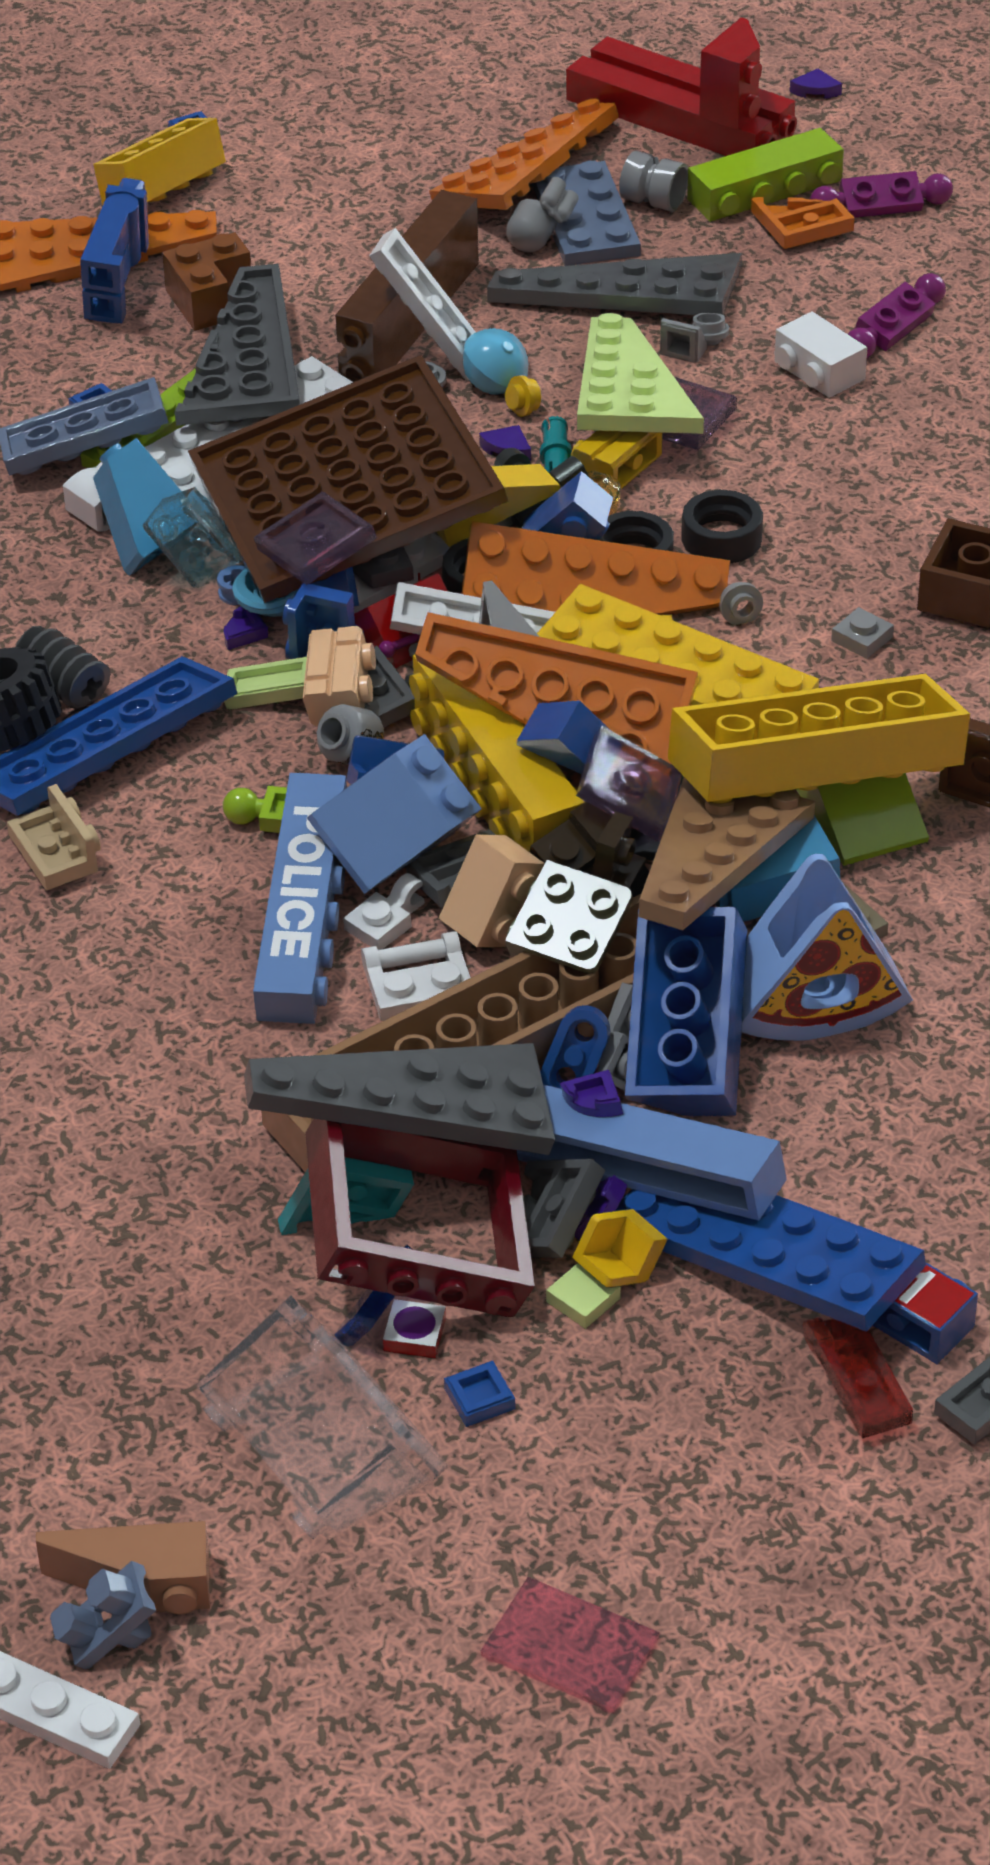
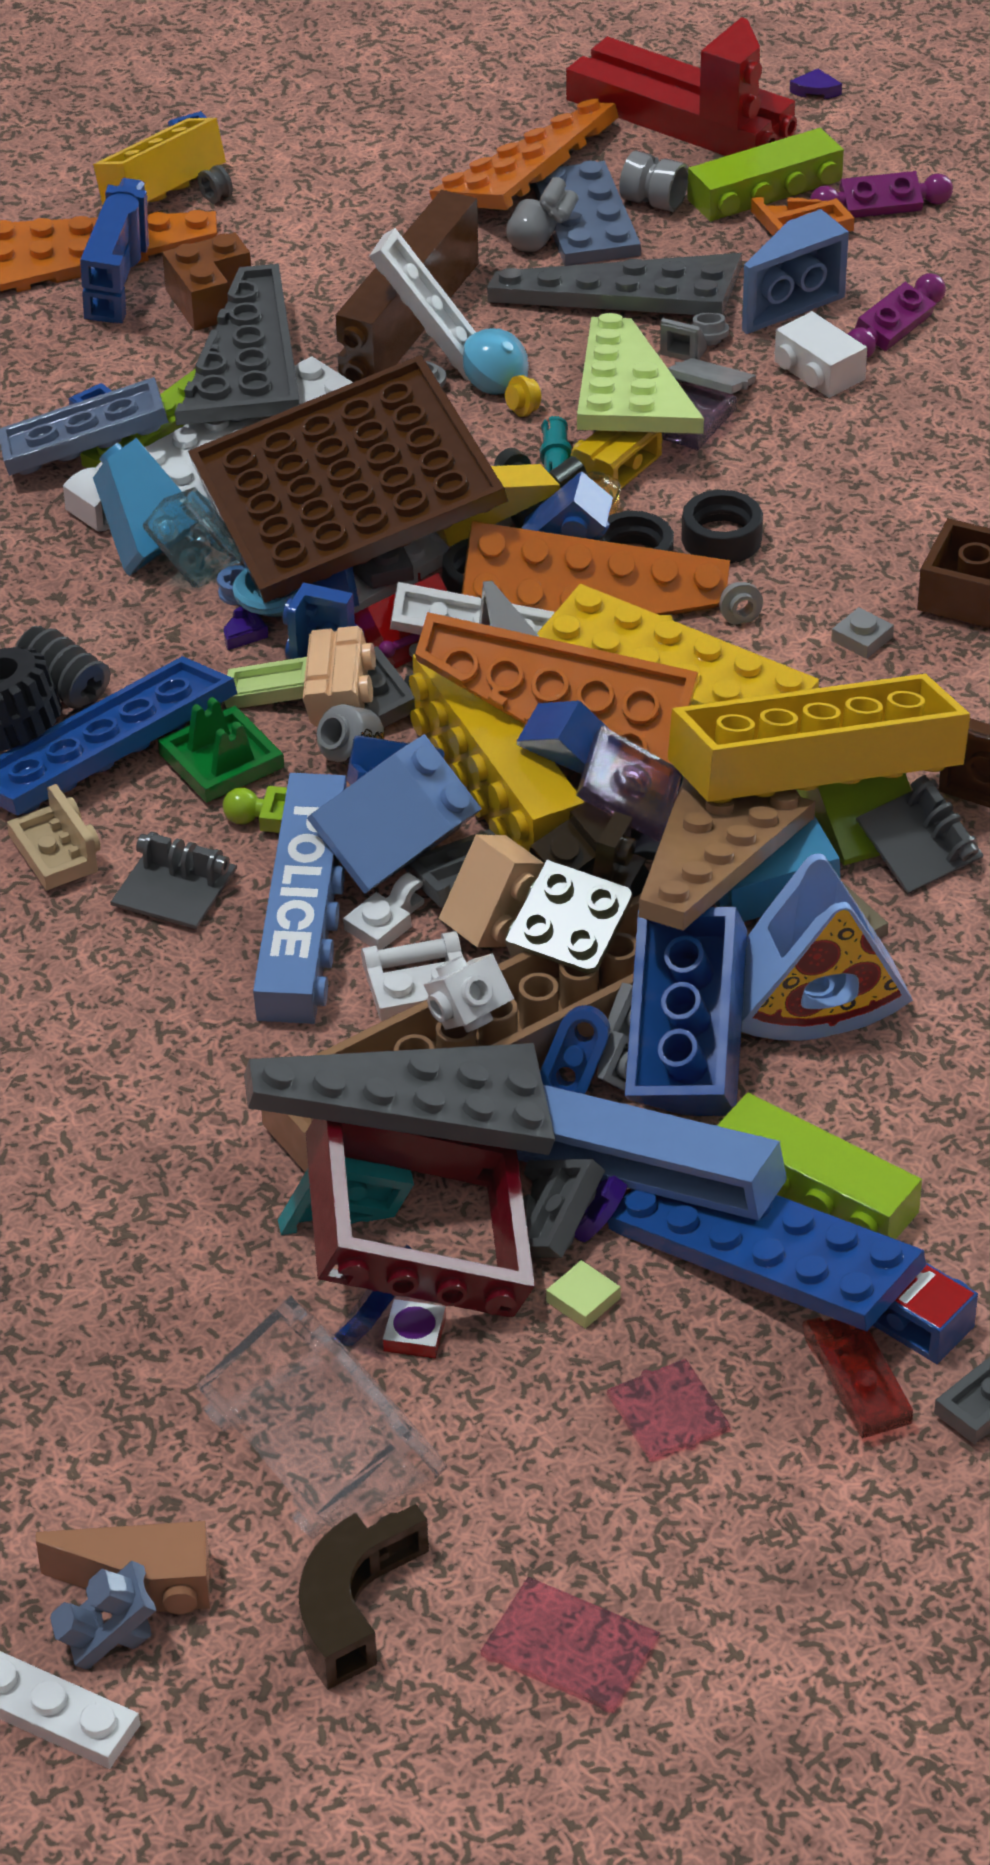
clear purple plate [254,491,377,585] -> none
blue tile [444,1361,516,1427] -> none
dark purple tile [479,425,531,461] -> none
dark purple tile [560,1070,623,1117] -> none
yellow panel [572,1209,668,1288] -> none
none -> dark grey hinge [110,831,237,929]
none -> green plate [158,697,284,803]
none -> dark grey bush [198,165,233,204]
none -> dark brown arch [299,1504,429,1690]
none -> white brick [424,953,514,1032]
none -> clear pink piece [607,1359,730,1462]
none -> light grey piece [668,358,757,394]
none -> lime brick [717,1092,922,1239]
none -> medium blue slope [742,209,849,334]
none -> dark grey hinge [856,775,984,894]

